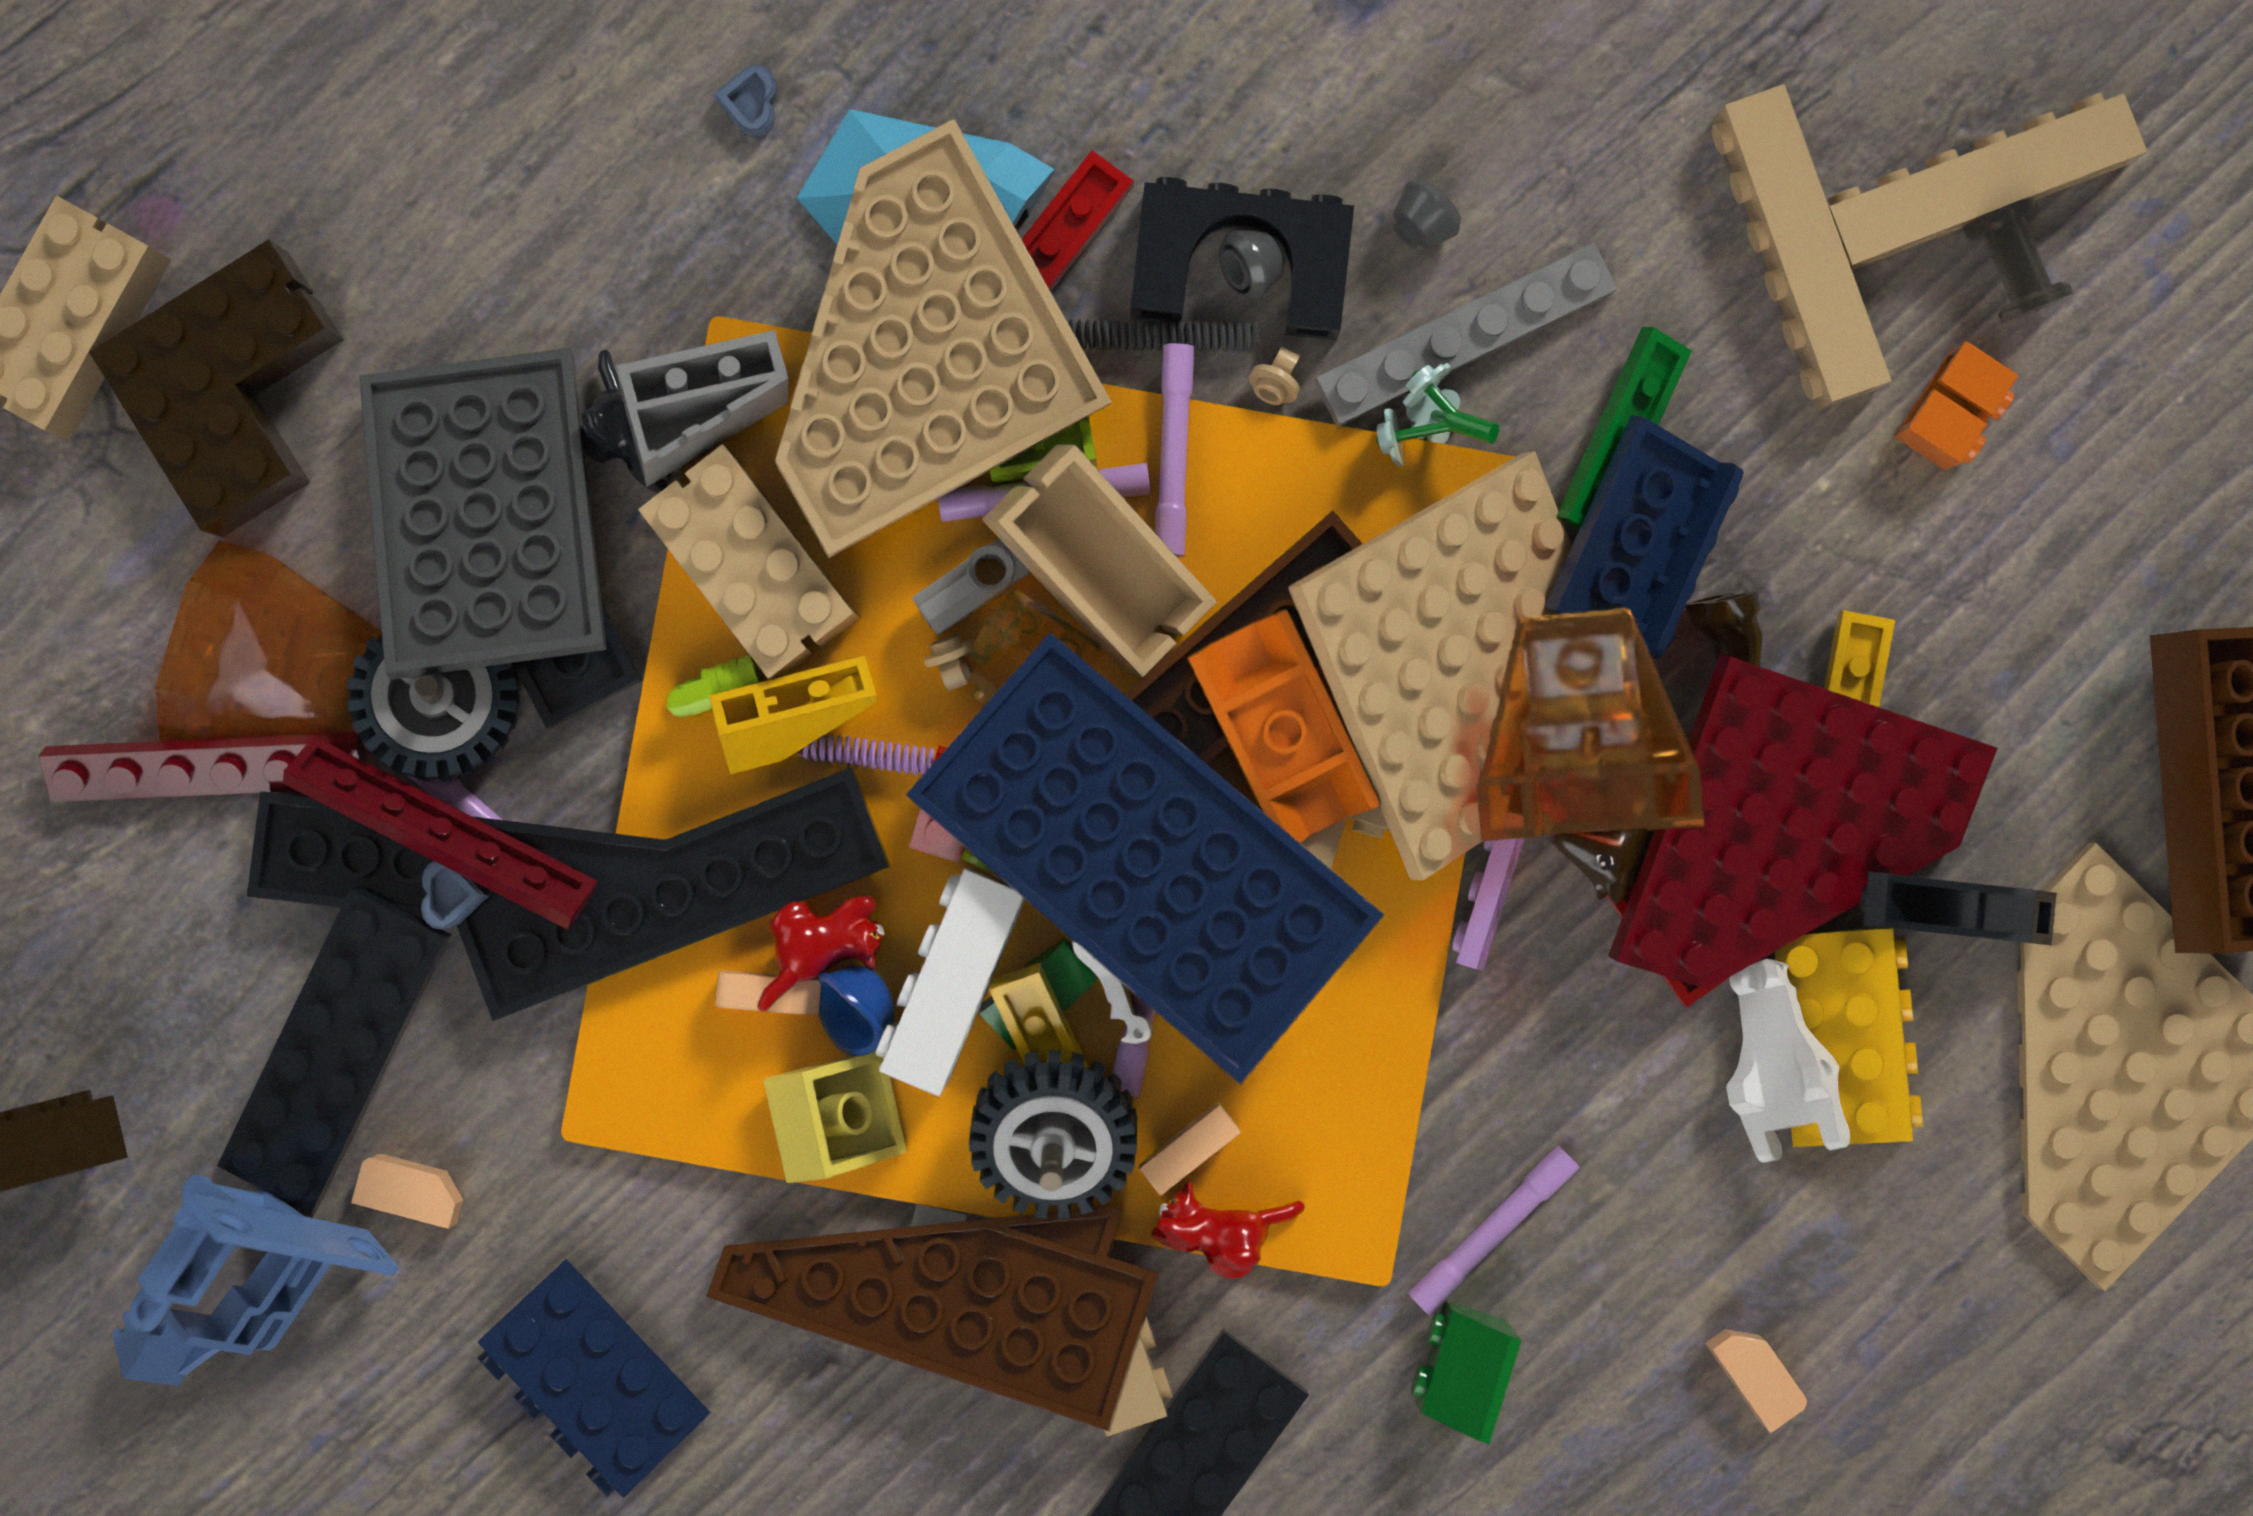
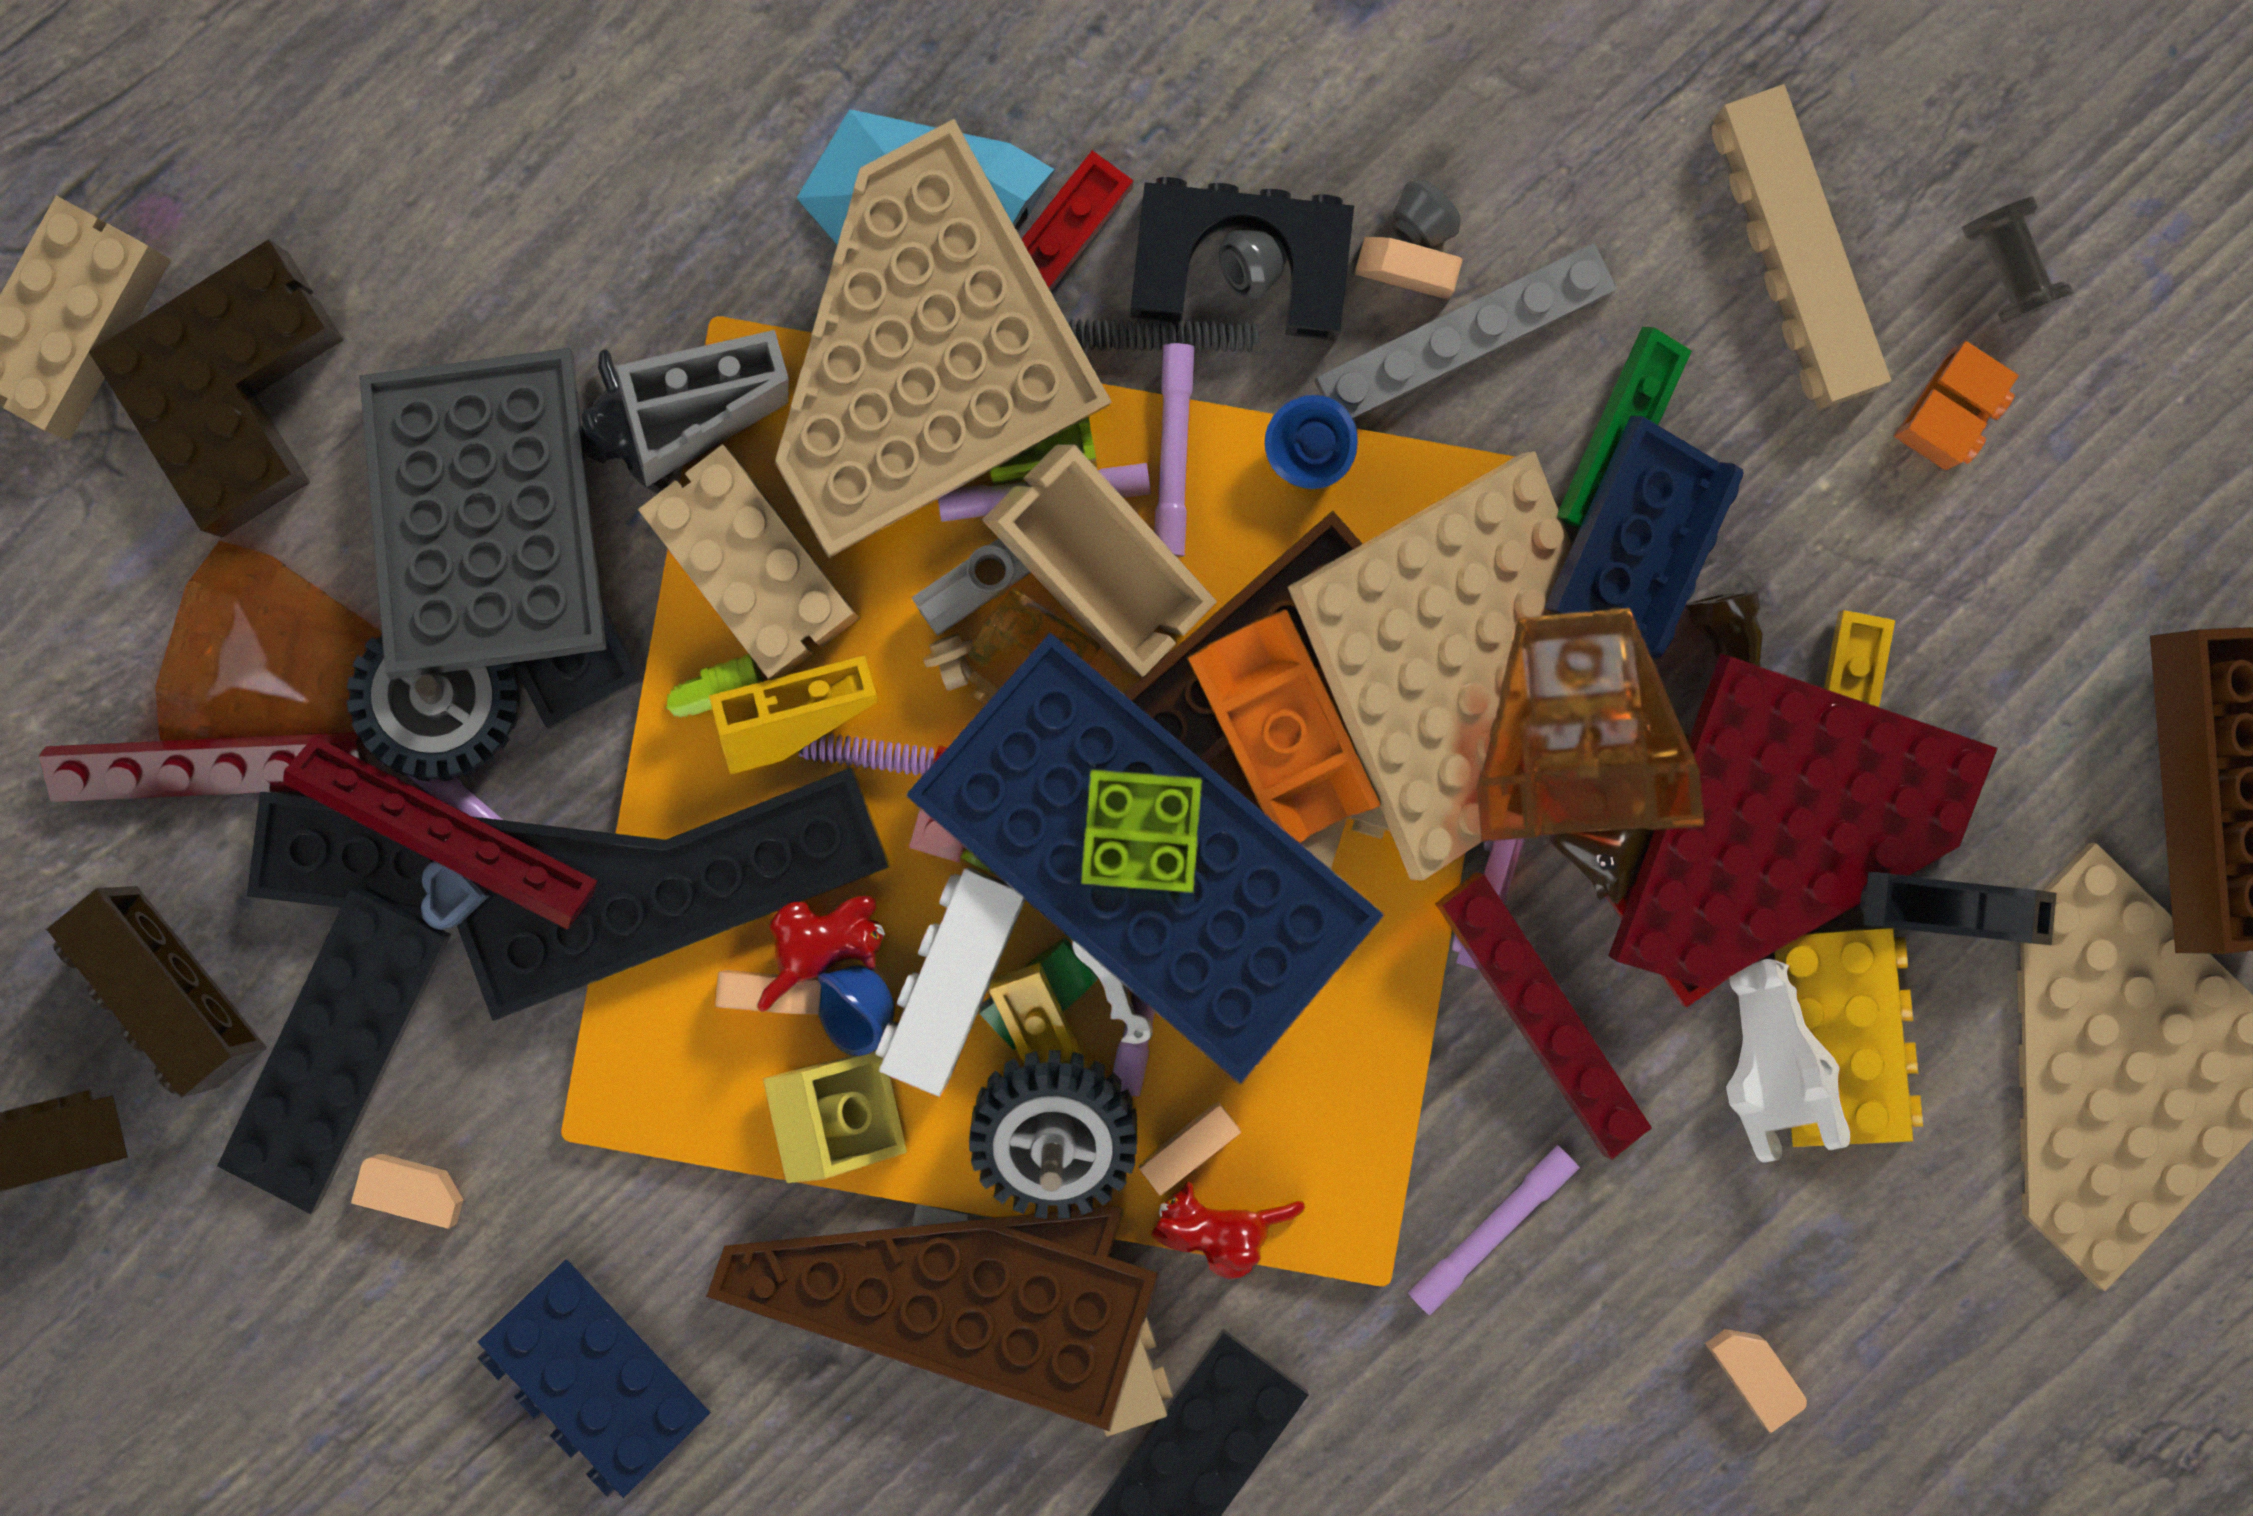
medium blue container [112,1174,399,1386] -> none
sand blue tile [712,65,778,137] -> none
tan plate [1249,346,1300,405] -> none
plant [1376,363,1499,467] -> none
green slope [1411,1301,1522,1445] -> none
tan brick [1828,93,2148,271] -> none
none -> dark brown brick [46,886,267,1098]
none -> lime slope [1082,769,1202,892]
none -> blue helmet [1265,395,1358,489]
none -> light nougat piece [1354,237,1463,300]
none -> dark red plate [1435,872,1652,1160]

